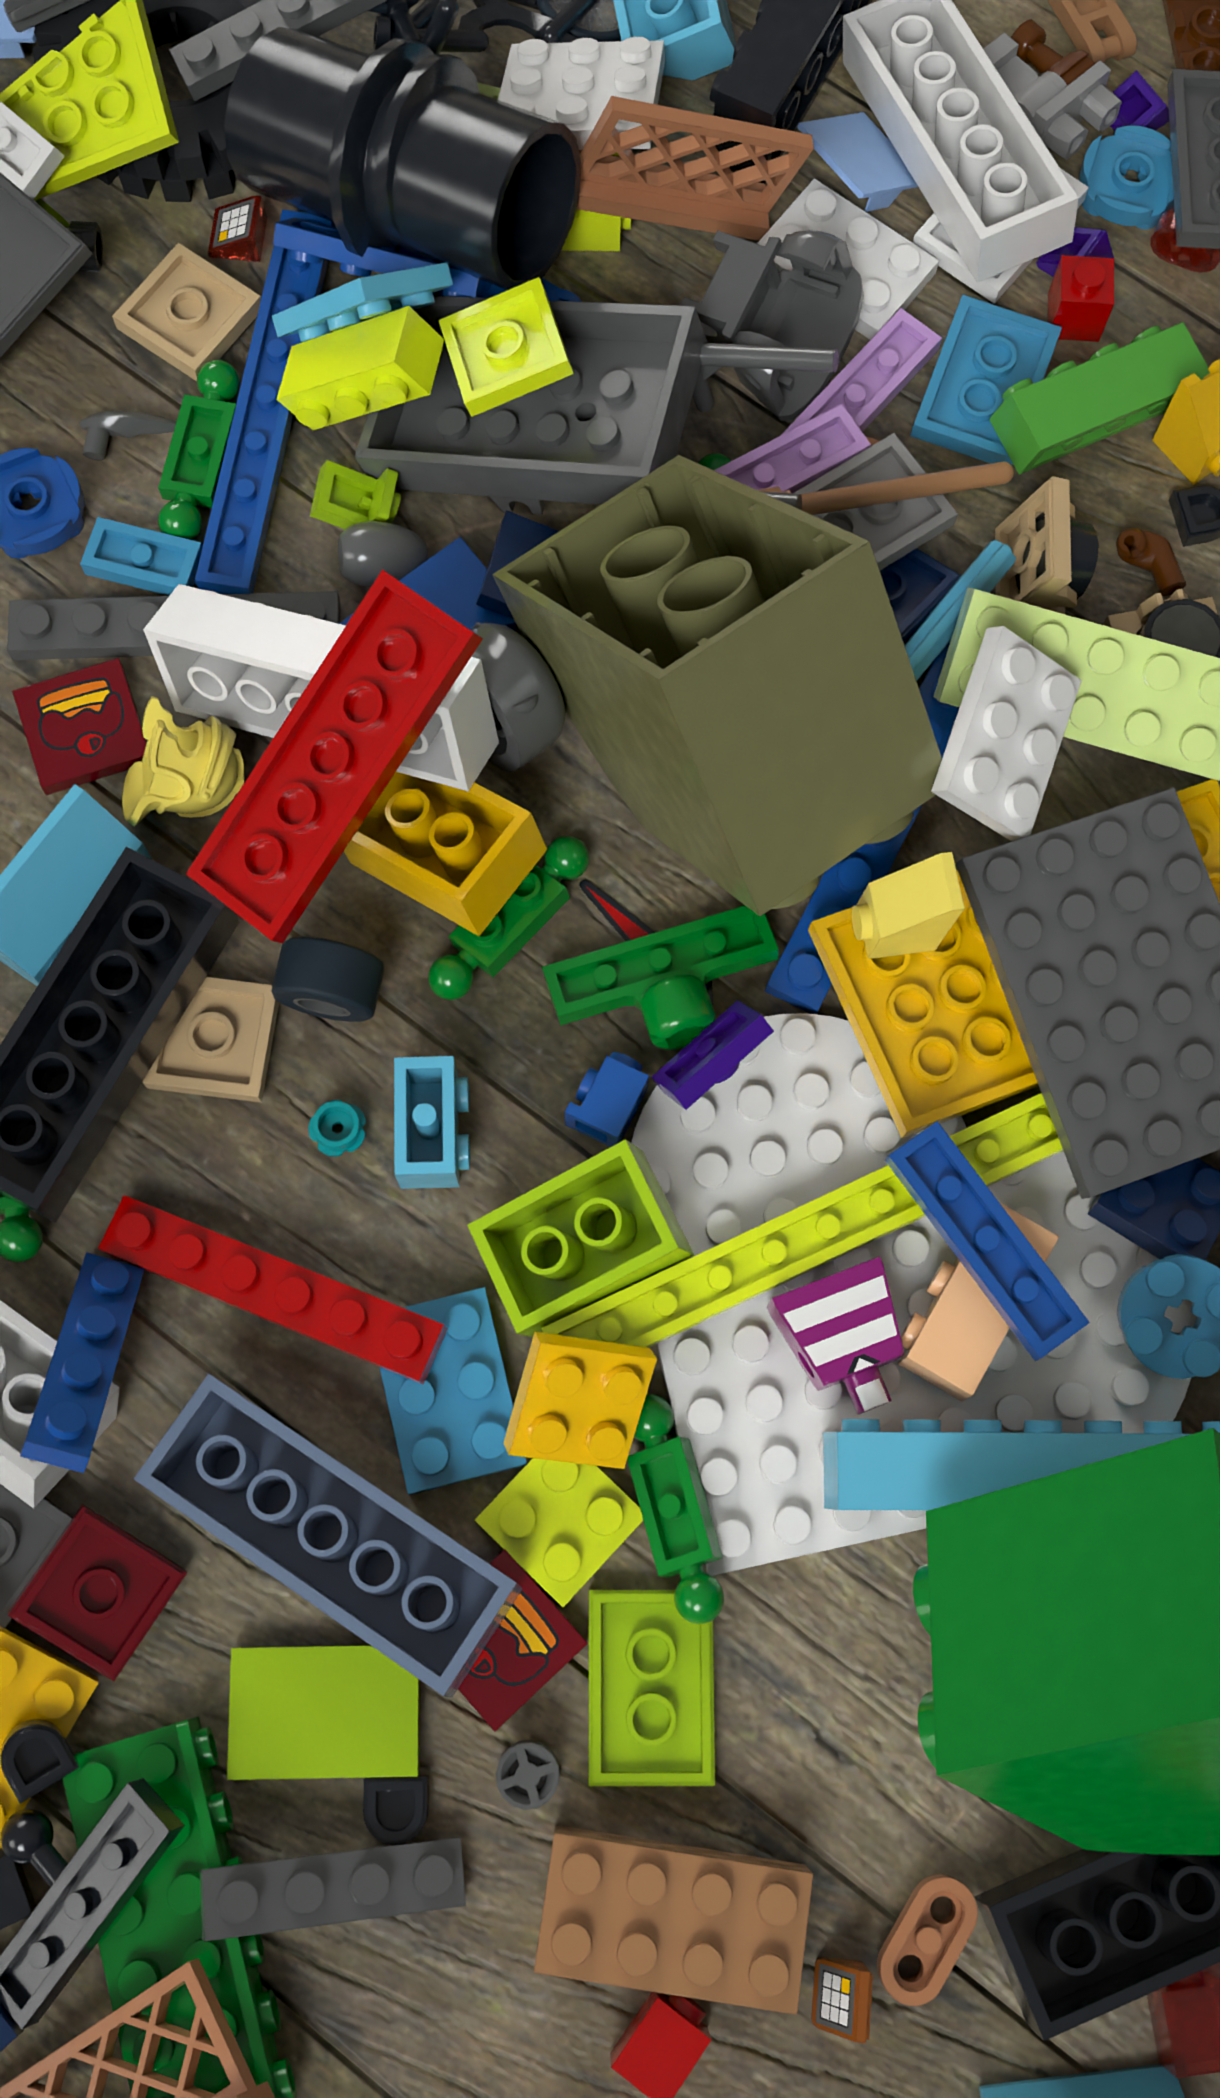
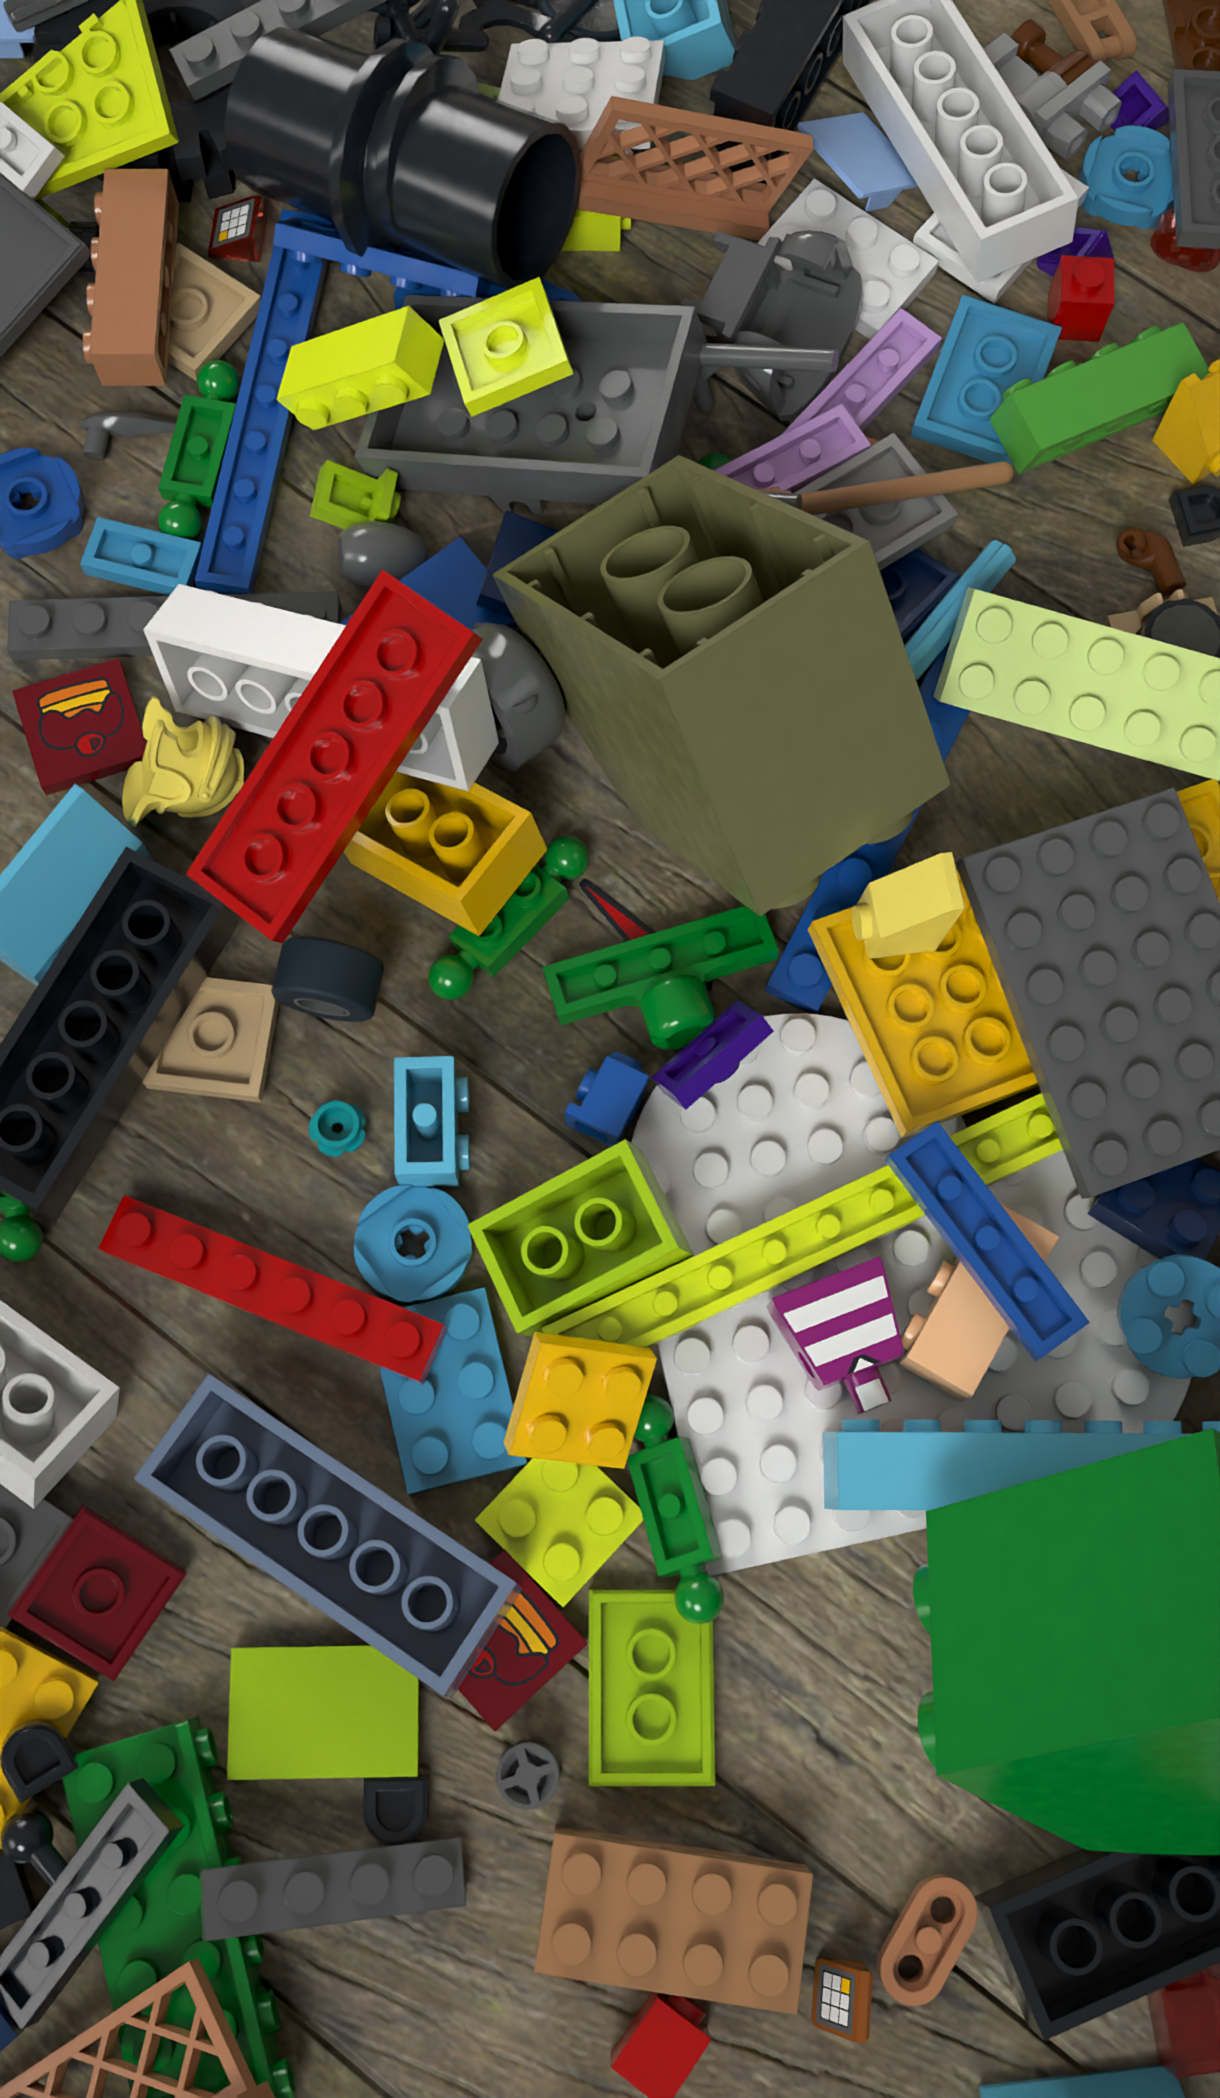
blue plate [20,1252,144,1473] -> none
medium azure plate [272,262,453,343] -> none
white plate [931,626,1082,841] -> none
tan piece [995,476,1099,614] -> none
none -> nougat brick [83,169,179,386]
none -> dark azure plate [354,1184,473,1306]

